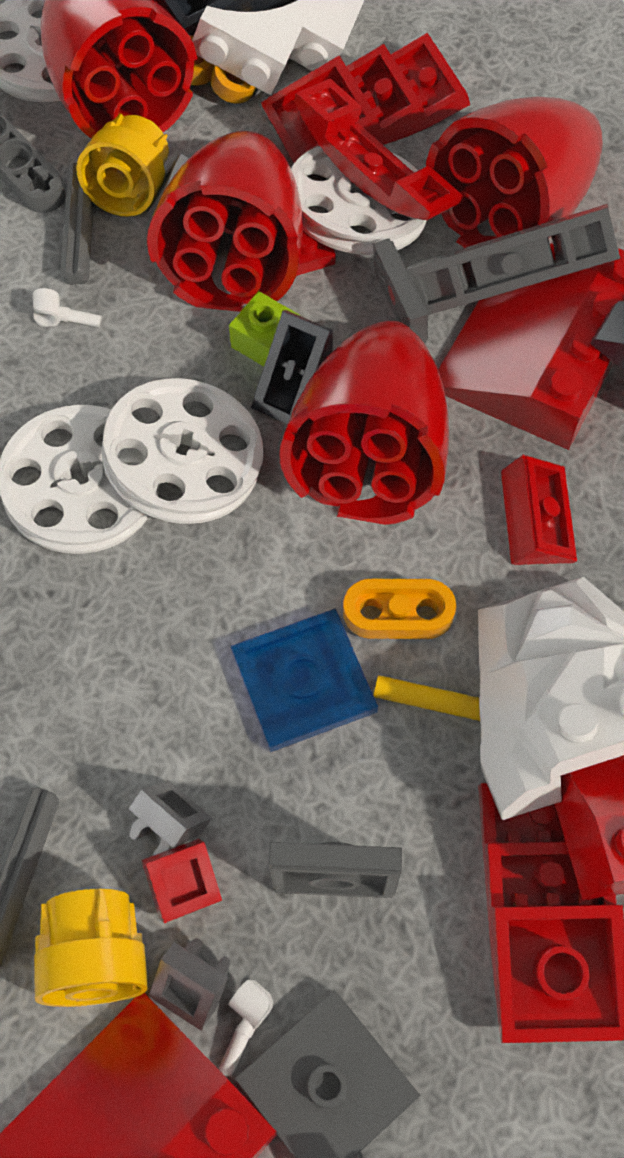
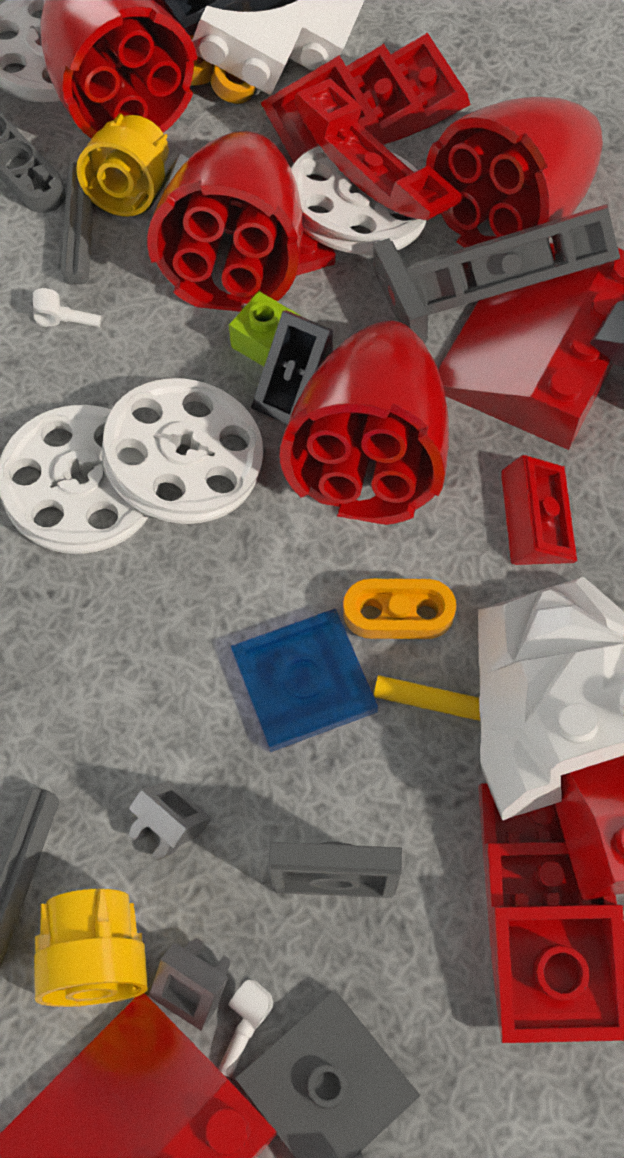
red plate [141,838,222,923] -> none

